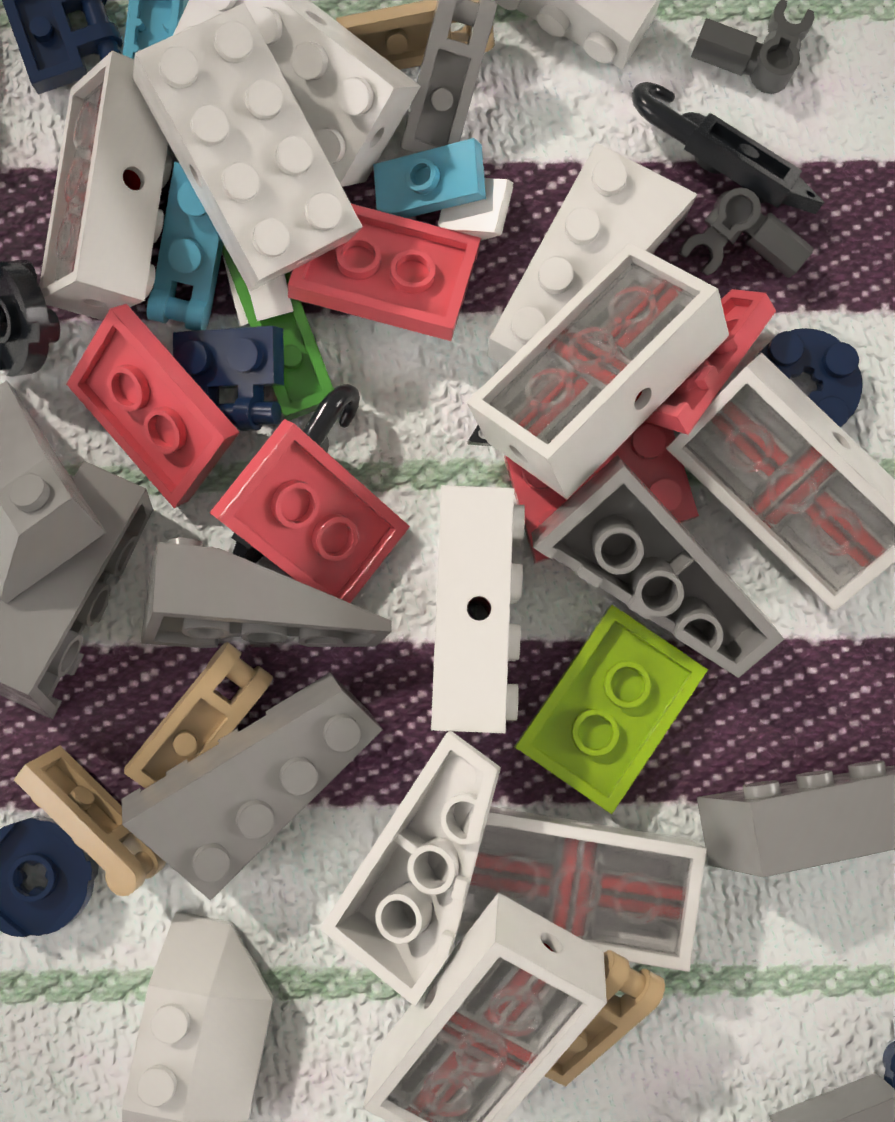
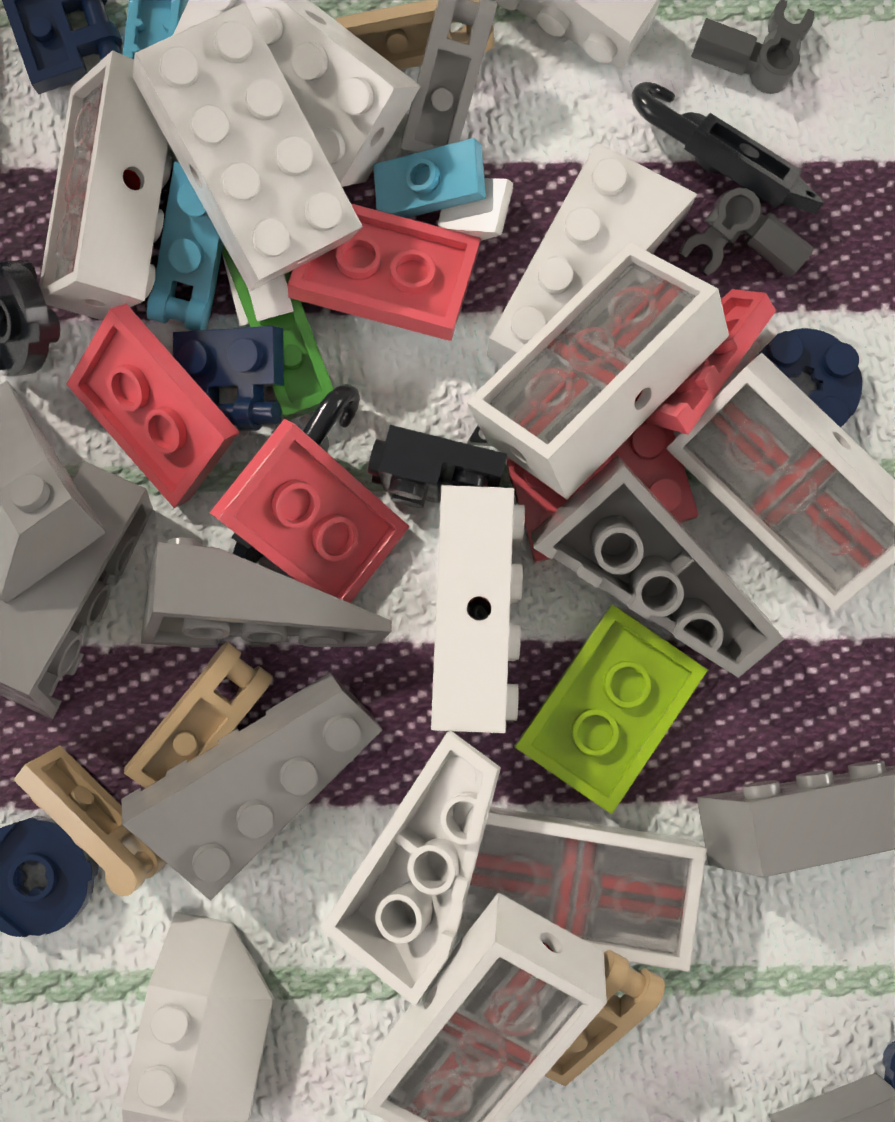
none -> black plate [368,425,507,508]

